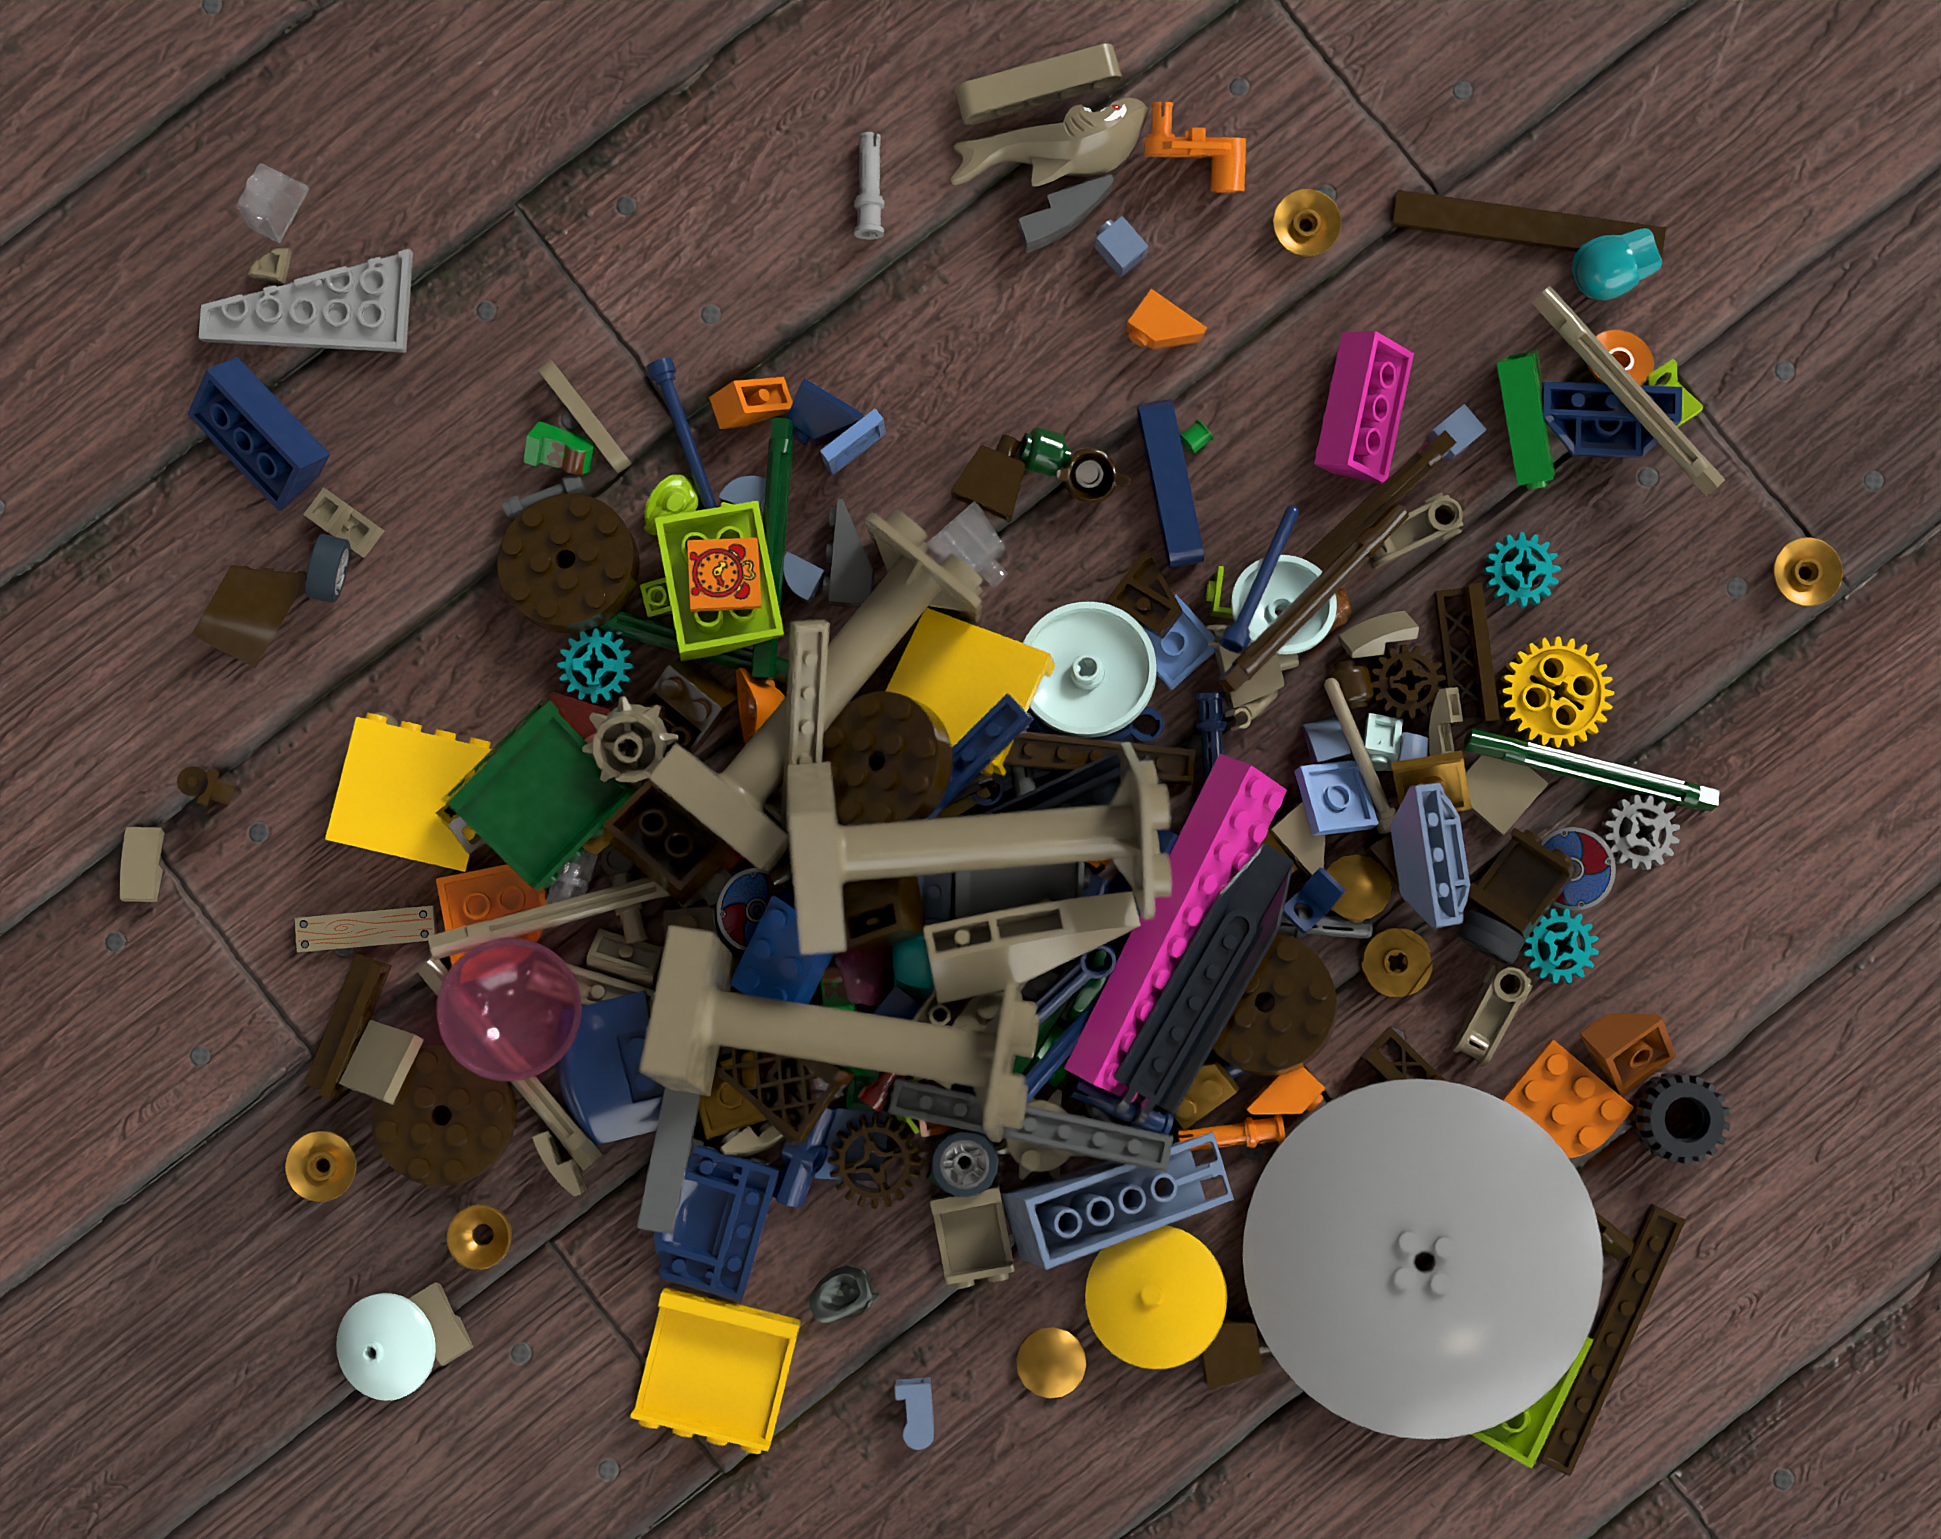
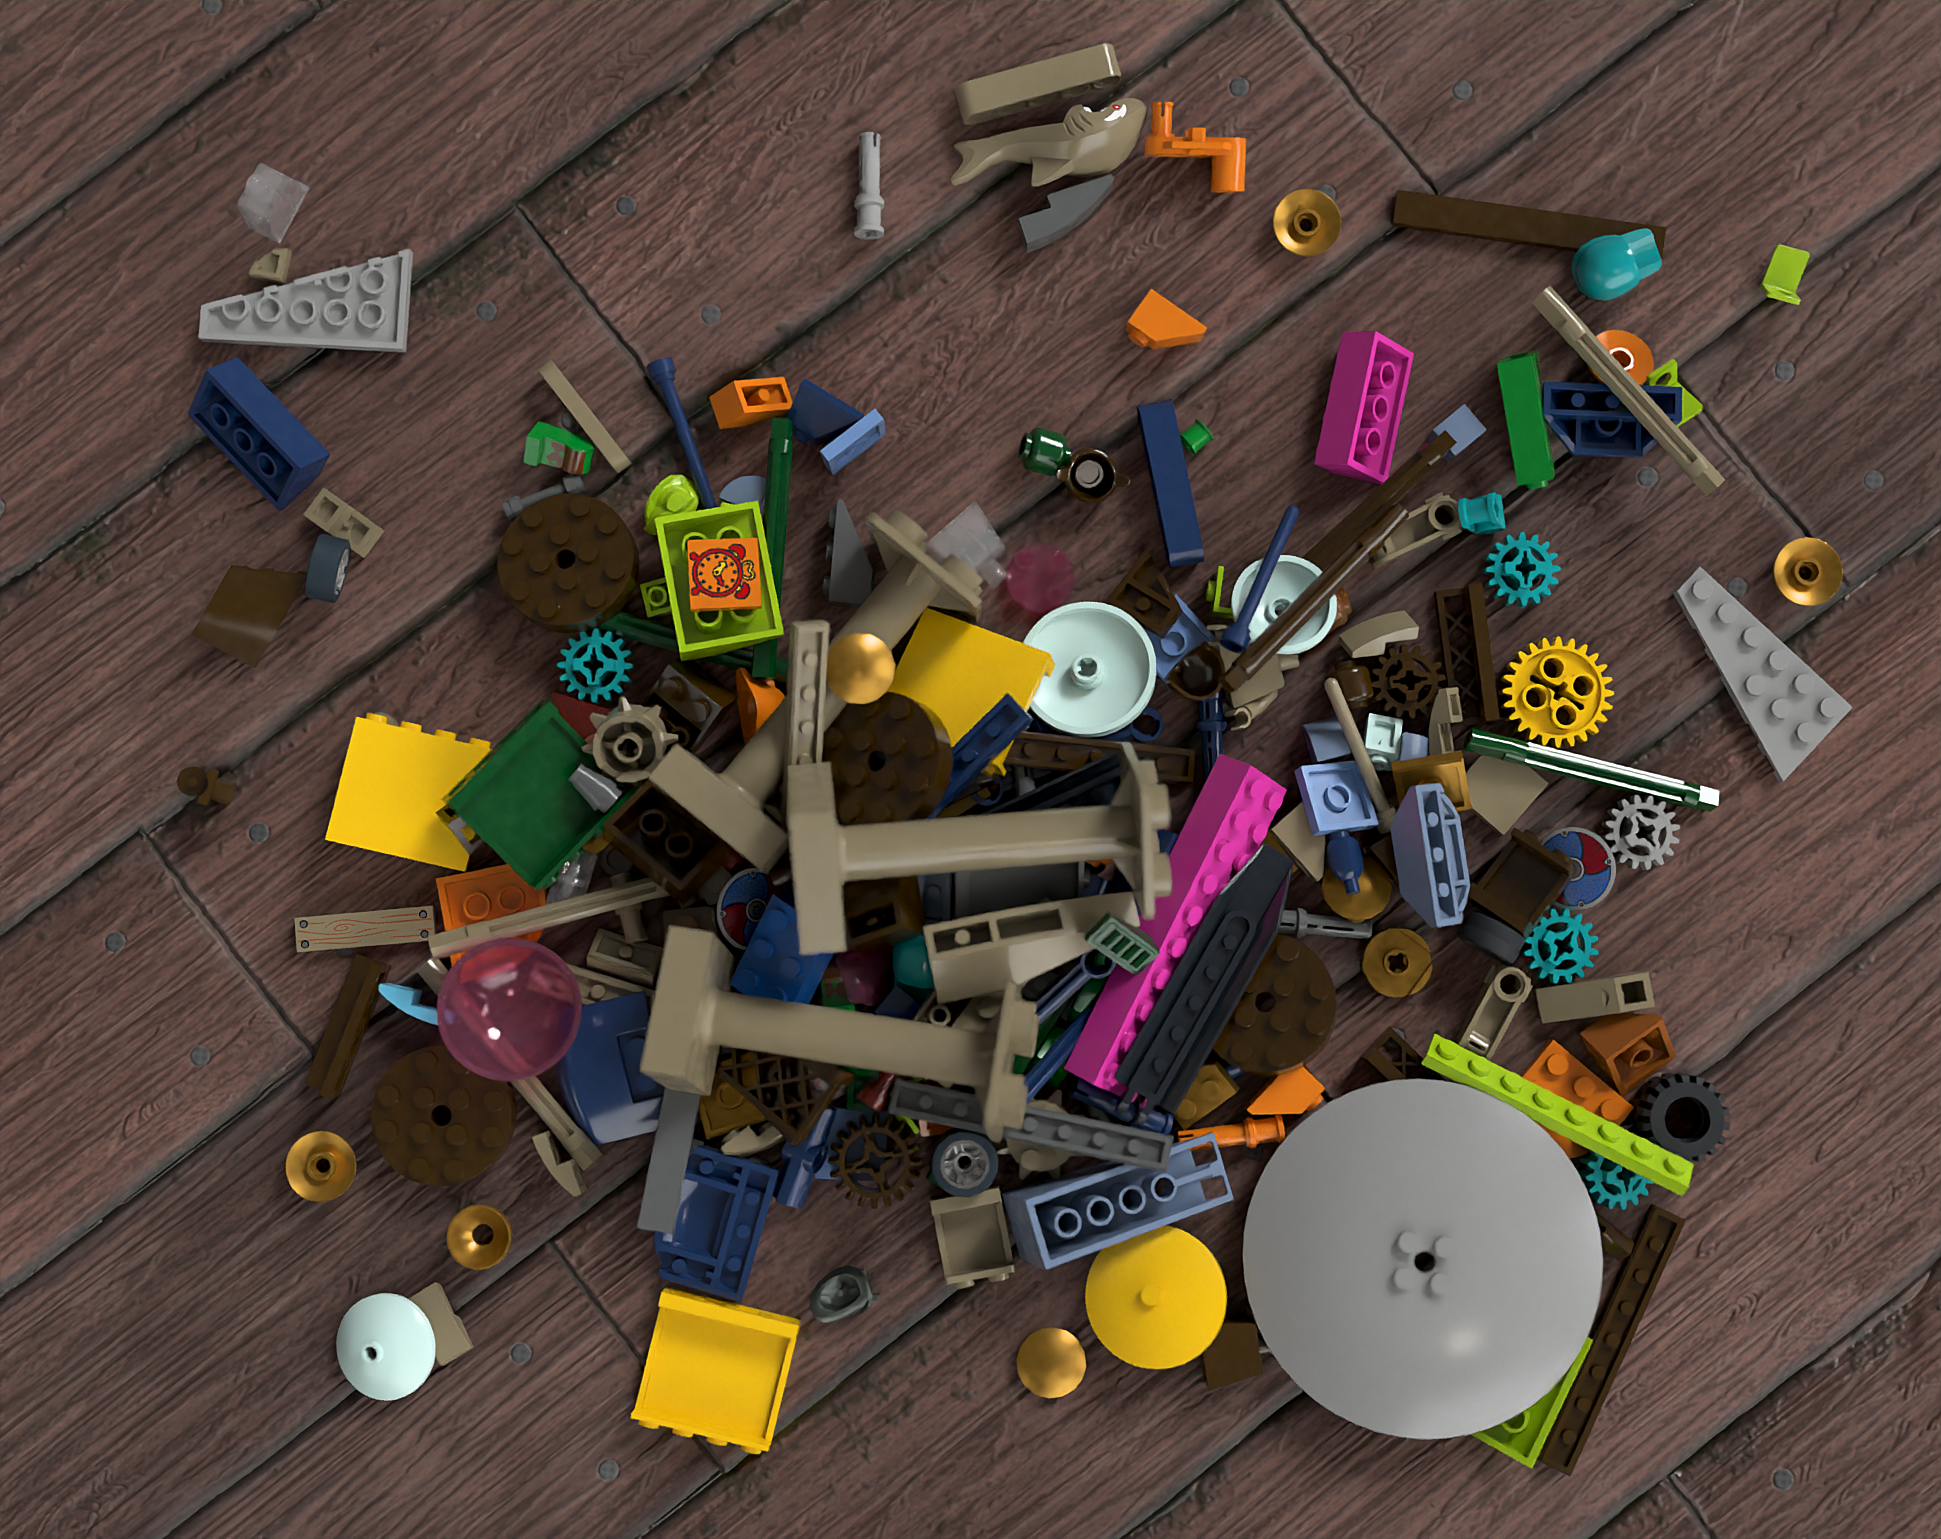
dark tan slope [120,827,165,902] -> none
dark tan tile [339,1020,424,1105] -> none
sand blue brick [783,551,826,605] -> none
sand blue leg [895,1377,934,1450] -> none
dark brown torso [951,434,1025,523] -> none
sand blue brick [1094,216,1149,278] -> none
dark blue bracket [1283,867,1345,934] -> none
none -> medium azure slope [378,983,452,1026]
none -> dark grey cone [568,764,622,813]
none -> pearl gold dish [826,633,895,704]
none -> clear pink dish [1006,544,1075,613]
none -> dark green slope [1084,913,1160,975]
none -> dark brown helmet [1164,641,1225,701]
none -> dark blue plant [1326,830,1363,895]
none -> lime plate [1421,1034,1694,1196]
none -> teal piece [1458,492,1506,535]
none -> dark tan slope [1534,971,1655,1023]
none -> teal gear [1579,1148,1654,1210]
none -> light grey wing [1673,567,1853,783]
none -> lime bracket [1759,244,1810,305]

